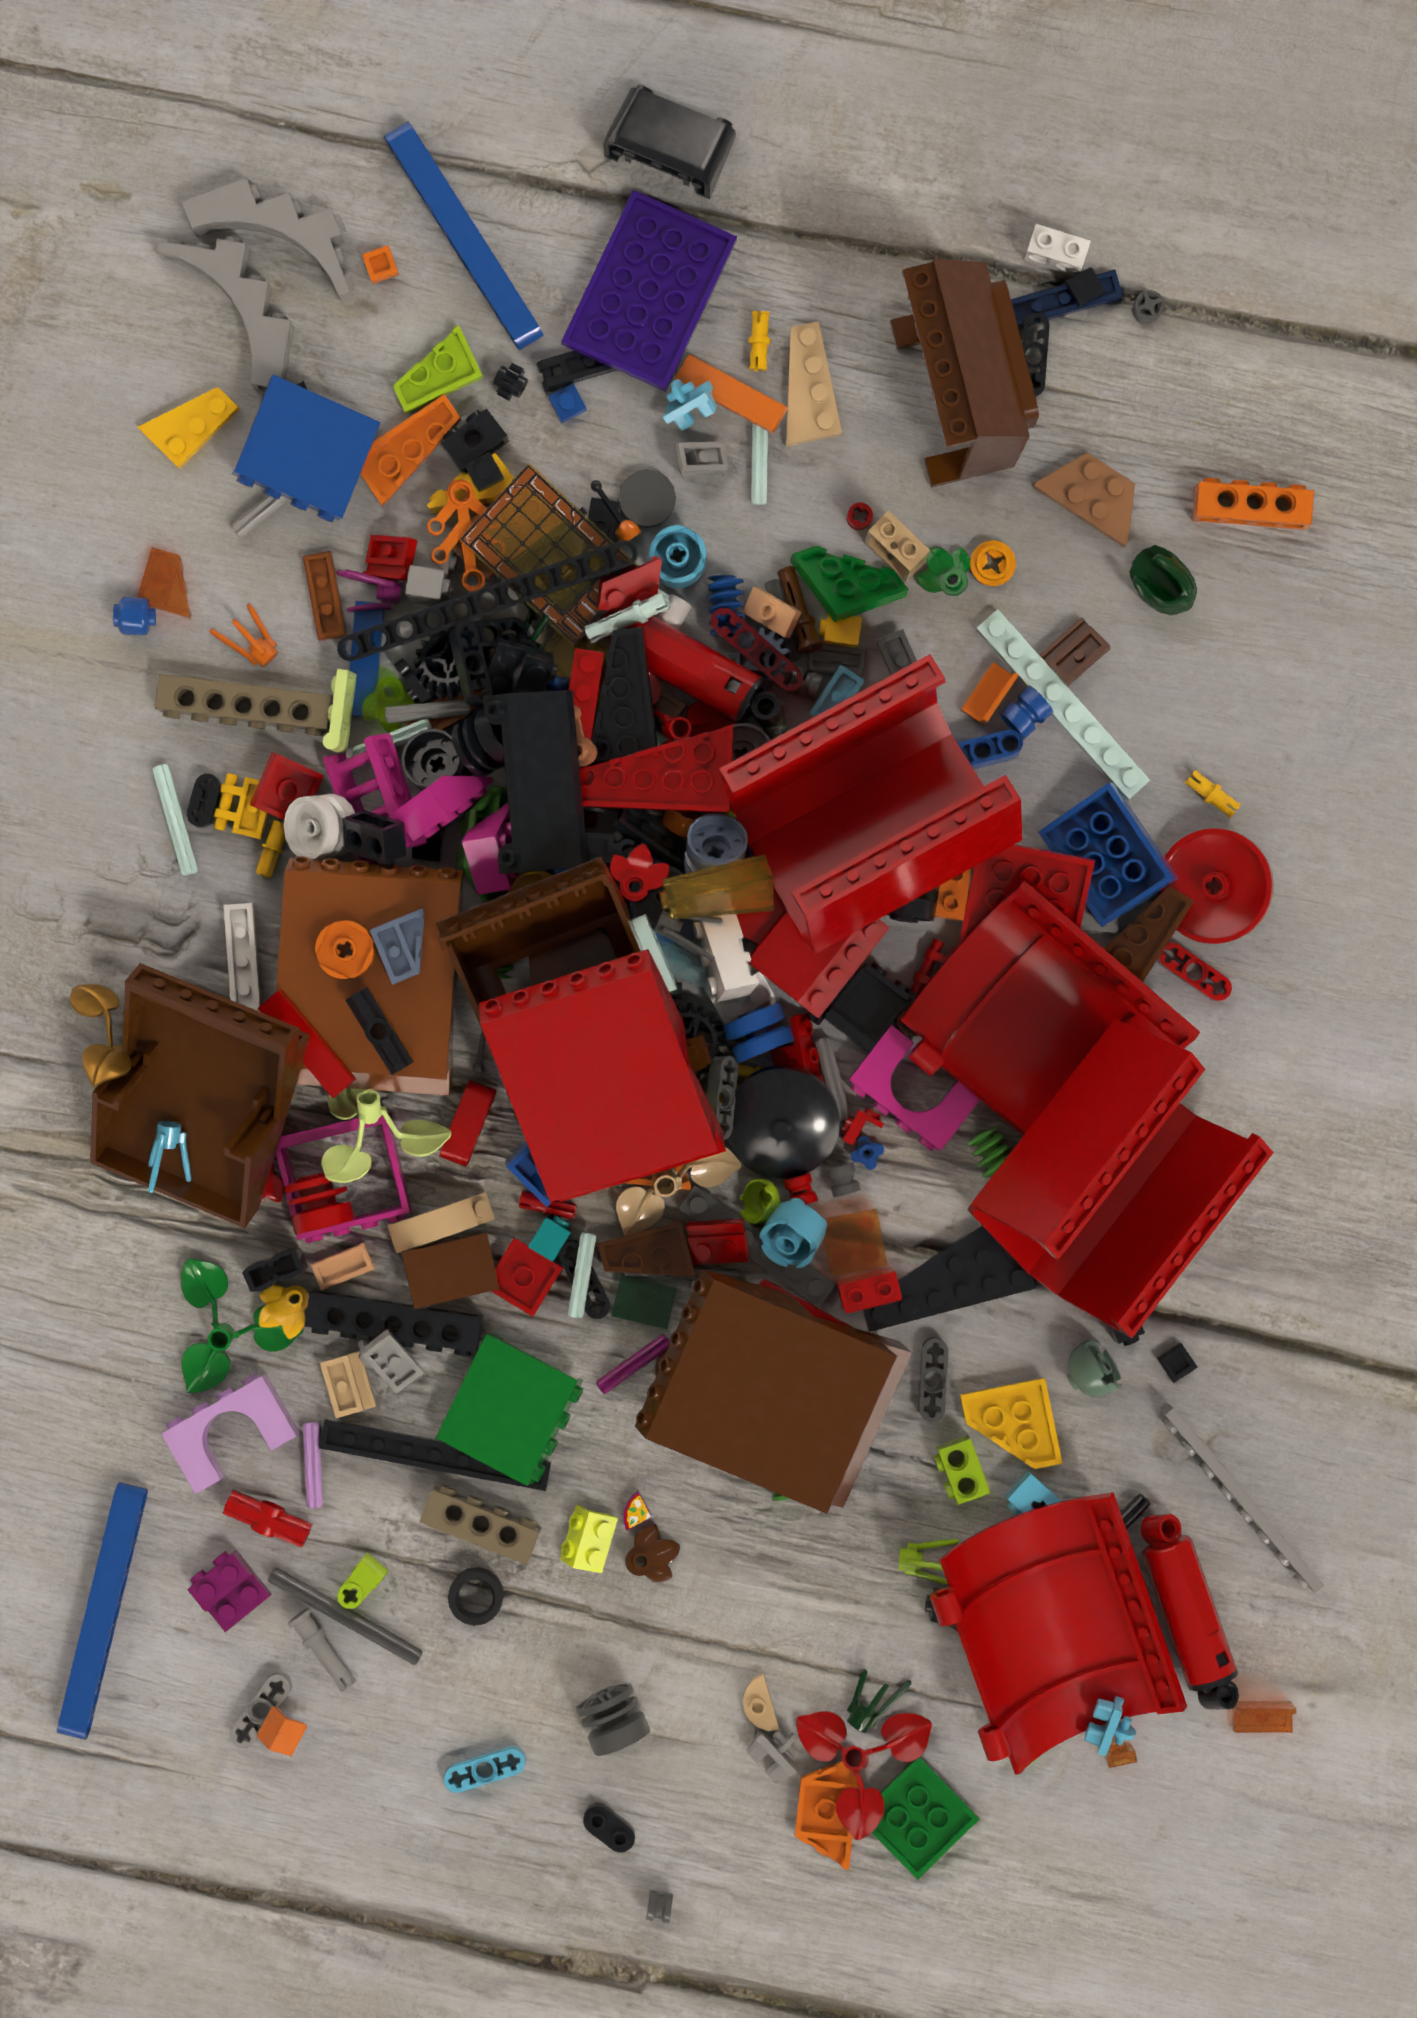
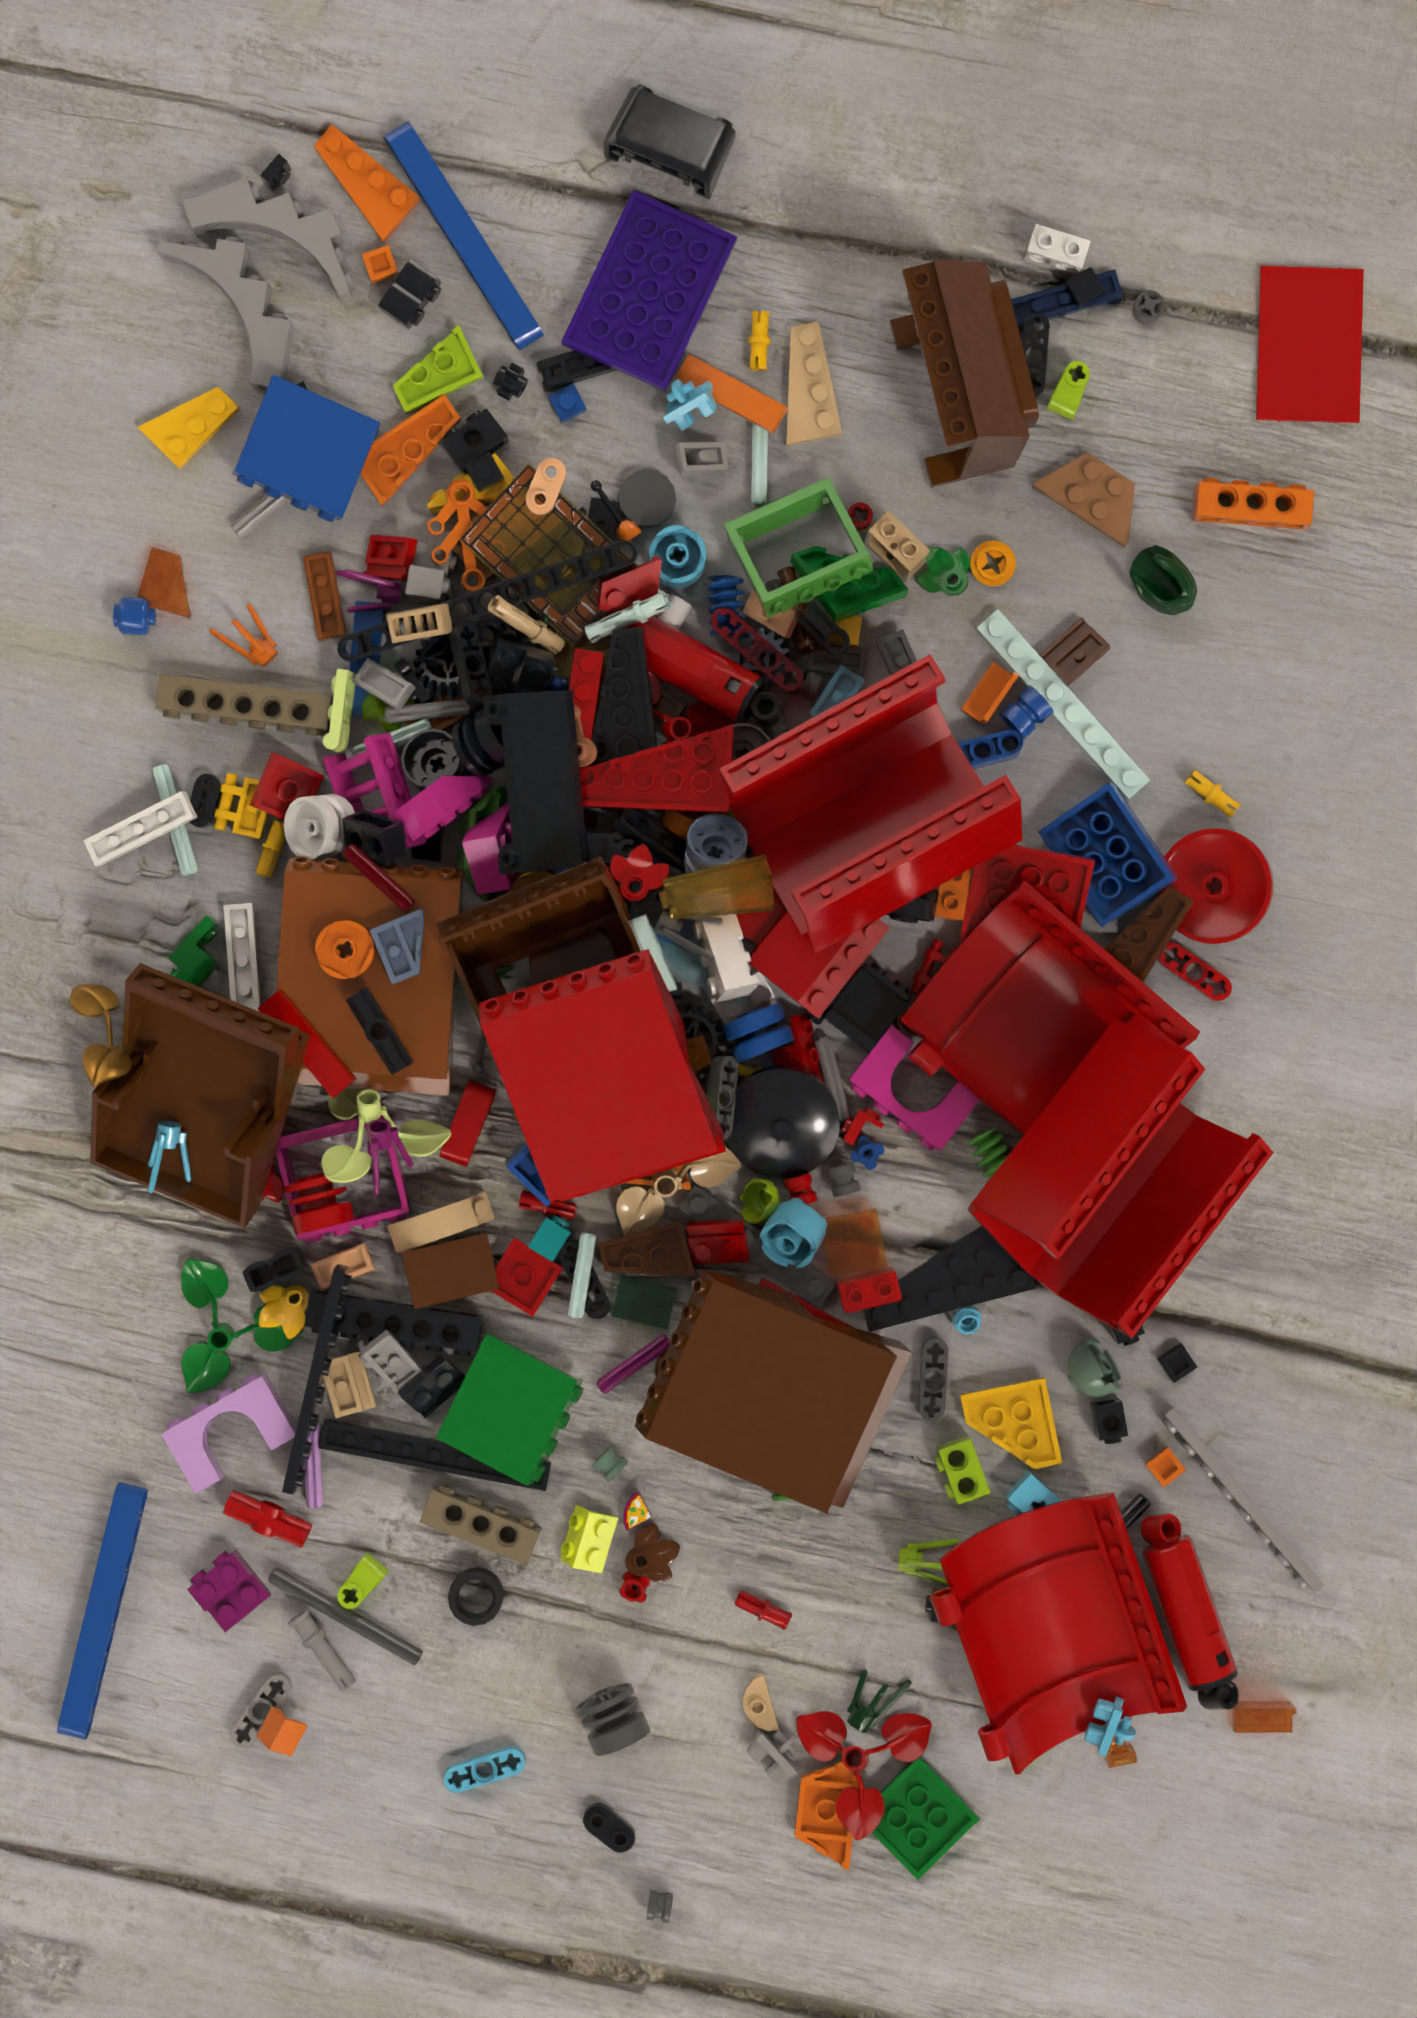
none -> white plate [83,791,197,867]
none -> green plate [168,915,220,987]
none -> black plate [260,154,291,191]
none -> black plate [282,1264,352,1495]
none -> orange wing [314,125,420,243]
none -> dark red axle [343,844,415,912]
none -> light grey tile [352,658,415,712]
none -> magenta plant [367,1119,413,1195]
none -> black brick [378,259,442,330]
none -> tan slope [386,603,453,643]
none -> black plate [398,1354,465,1418]
none -> tan pin [488,595,565,654]
none -> light nougat plate [526,458,566,516]
none -> sand green wheel [592,1445,628,1482]
none -> red plate [619,1571,650,1603]
none -> bright green window [724,477,873,618]
none -> red axle [735,1590,792,1630]
none -> black piece [796,602,850,656]
none -> medium azure plate [952,1306,982,1334]
none -> lime piece [1046,361,1090,420]
none -> black brick [1090,1398,1128,1444]
none -> orange plate [1144,1446,1186,1488]
none -> red piece [1256,266,1364,424]

